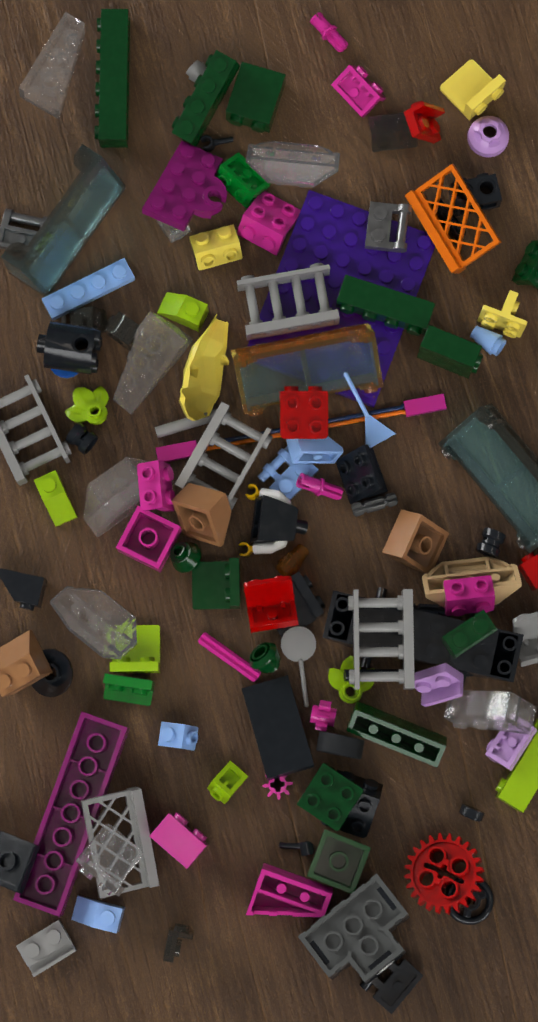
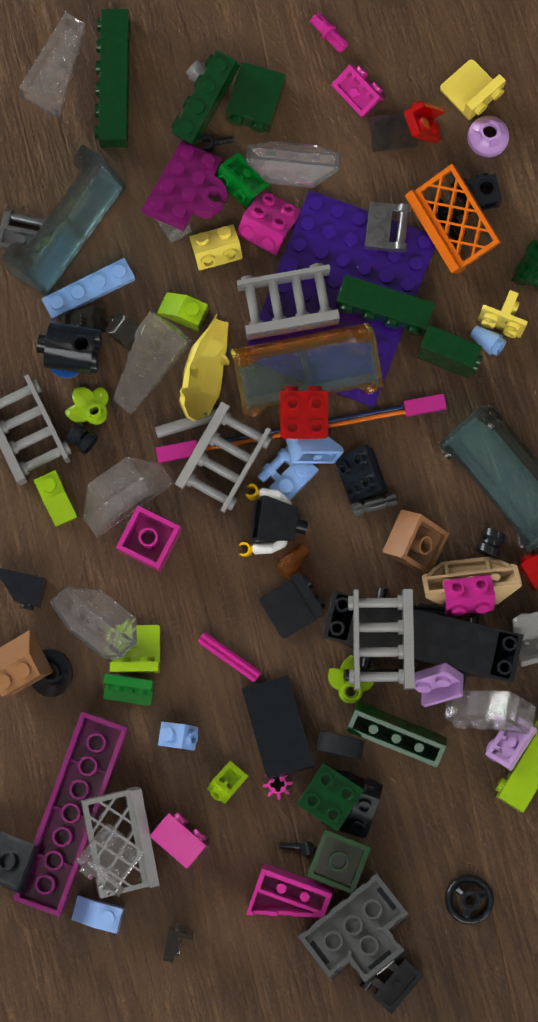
light grey plate [16,919,77,977] -> none
dark pink bracket [137,460,175,512] -> none
dark green cone [170,541,201,573] -> none
medium nougat slope [172,483,232,547] -> none
dark green bracket [192,558,240,610] -> none
red bracket [244,575,299,633] -> none
dark green cone [249,642,281,673] -> none
light grey piece [281,626,316,707] -> none
dark pink axle [296,473,343,500] -> none
dark pink gear [310,700,337,732] -> none
light blue piece [343,372,396,448] -> none
red gear [404,833,485,915] -> none
dark green brick [440,610,497,659] -> none
black tile [459,804,485,822] -> none

